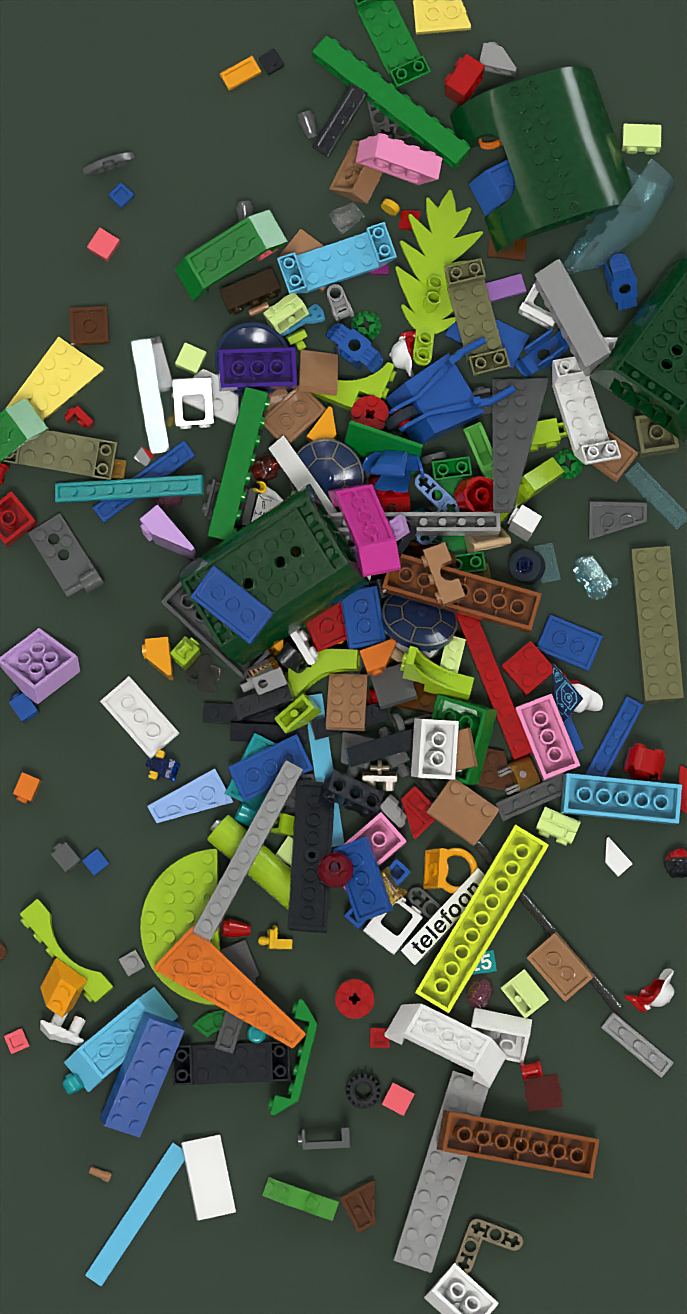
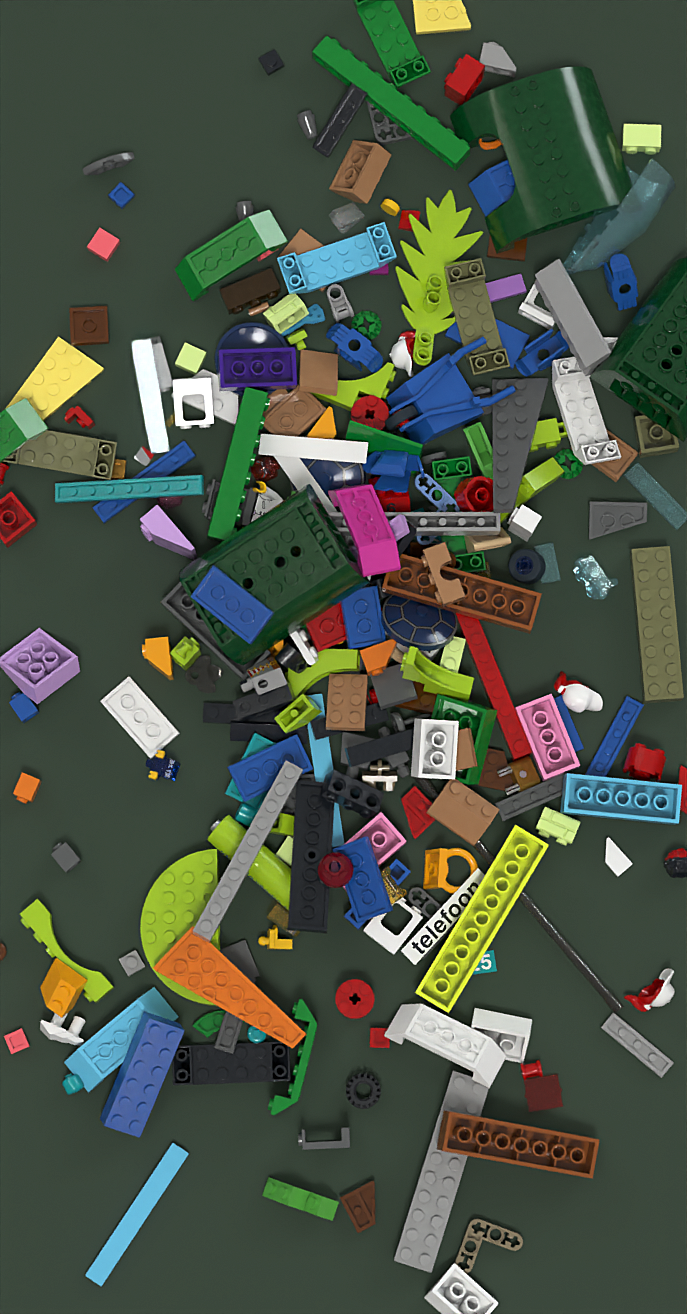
dark grey hinge [28,513,104,598] -> none
blue tile [82,849,109,876] -> none
medium nougat piece [89,1166,112,1182] -> none
light blue wing [147,768,233,823] -> none
white tile [181,1135,236,1221] -> none
light orange tile [220,56,261,91] -> none
red cone [222,919,251,938] -> none
bright pink brick [356,133,442,185] -> none
light grey rock [379,794,406,828] -> none
coral piece [382,1083,414,1116] -> none
clear pink head [466,979,494,1009] -> none
red brick [501,641,553,697] -> none
yellowish green brick [501,969,549,1019] -> none
medium nougat plate [527,932,594,1002] -> none
blue tile [537,615,603,672] -> none
dark blue sticker [553,664,583,722] -> none
none -> white sticker [258,434,368,463]
none -> clear yellow leg [267,904,301,938]

